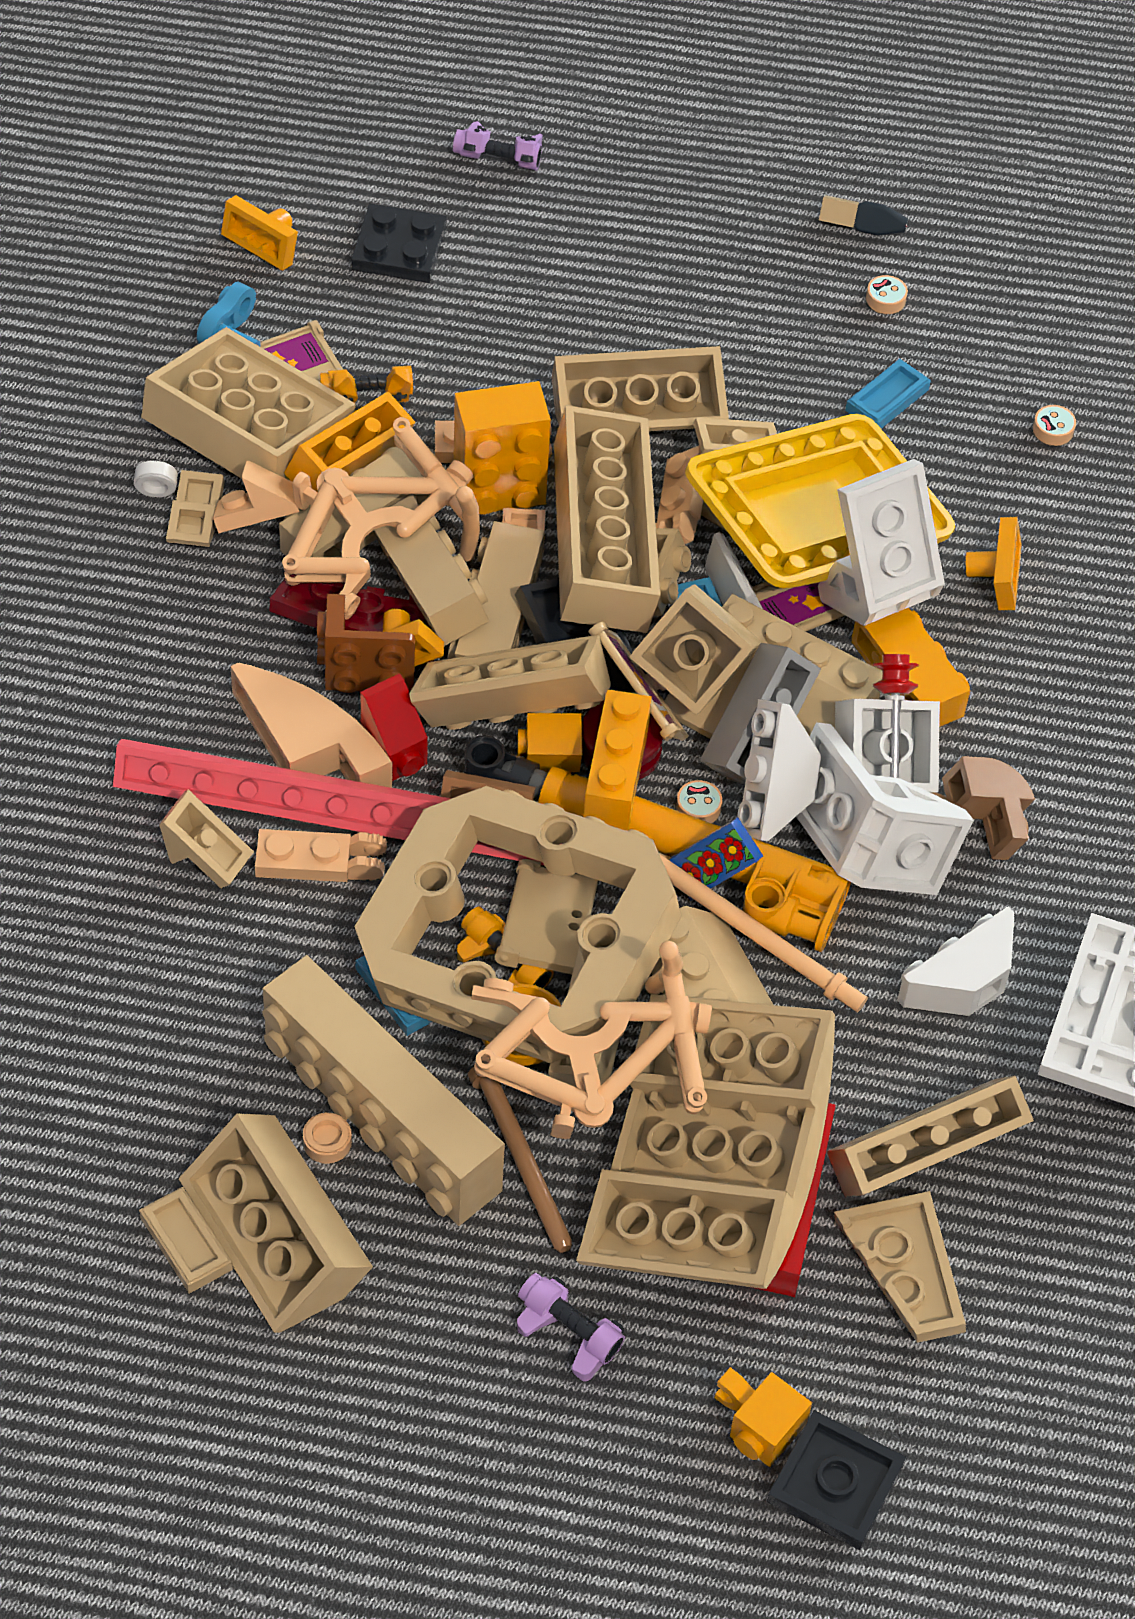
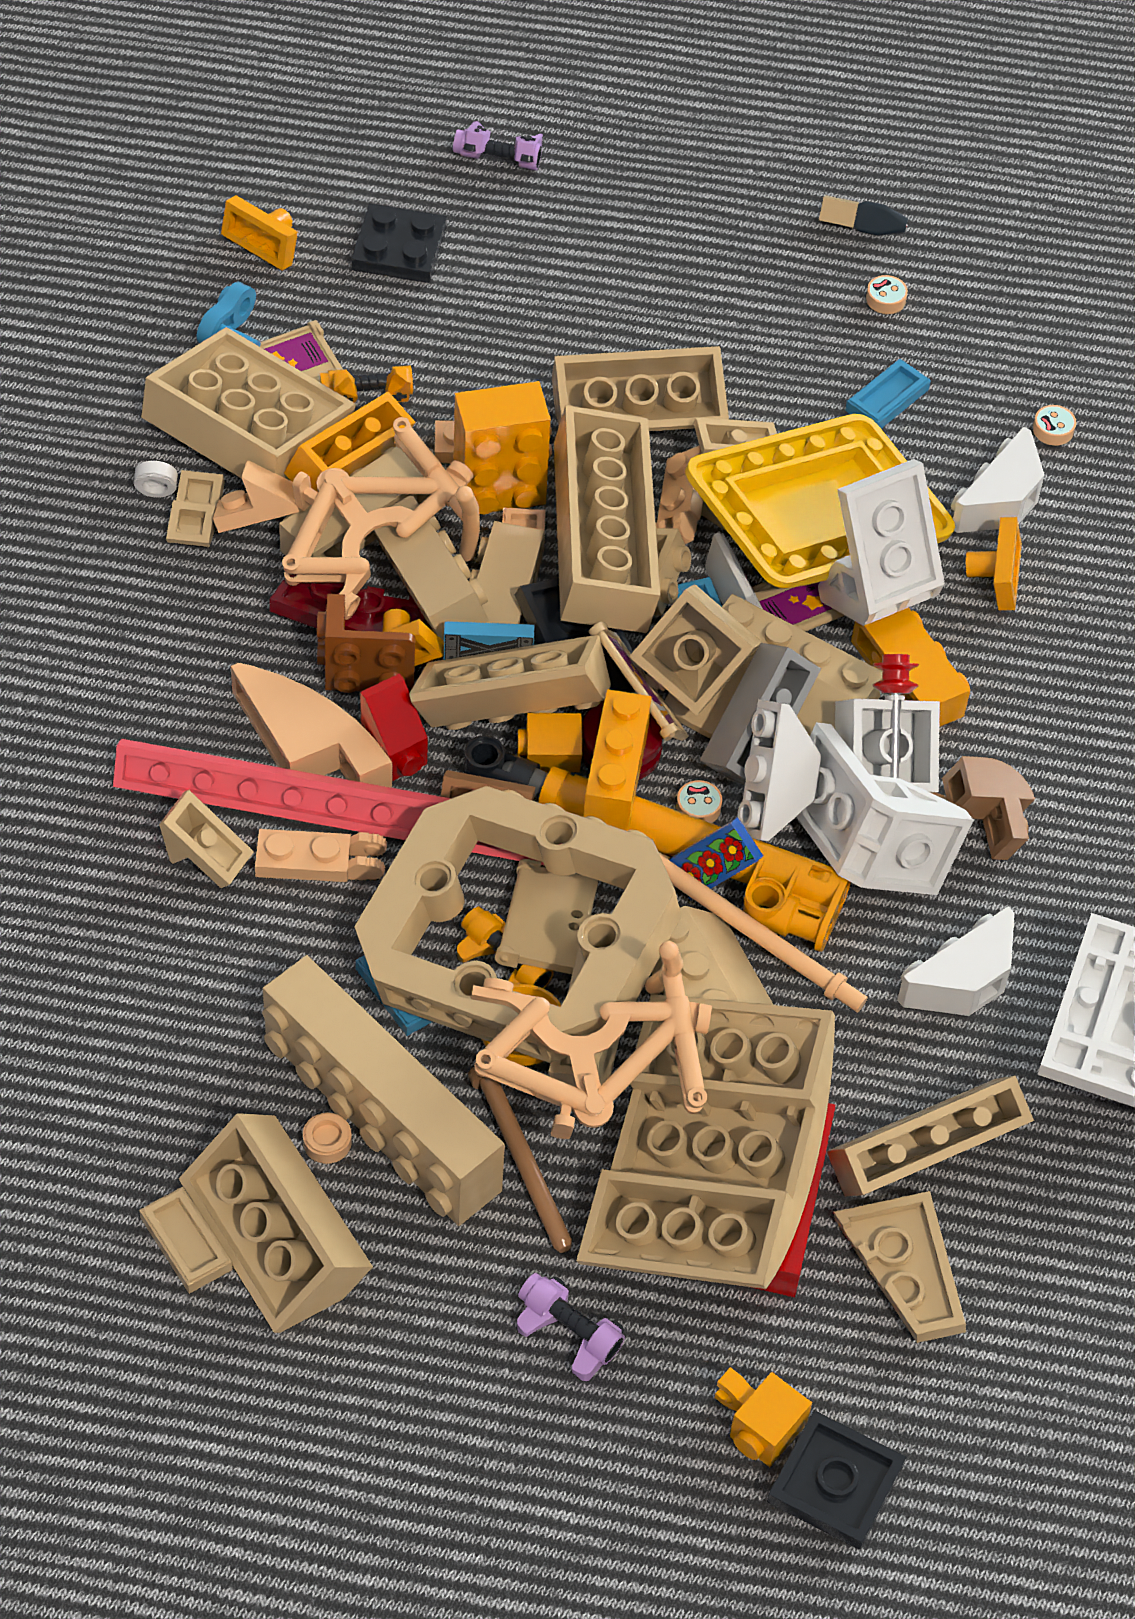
none -> tile [444,621,534,660]
none -> white slope [951,427,1044,533]

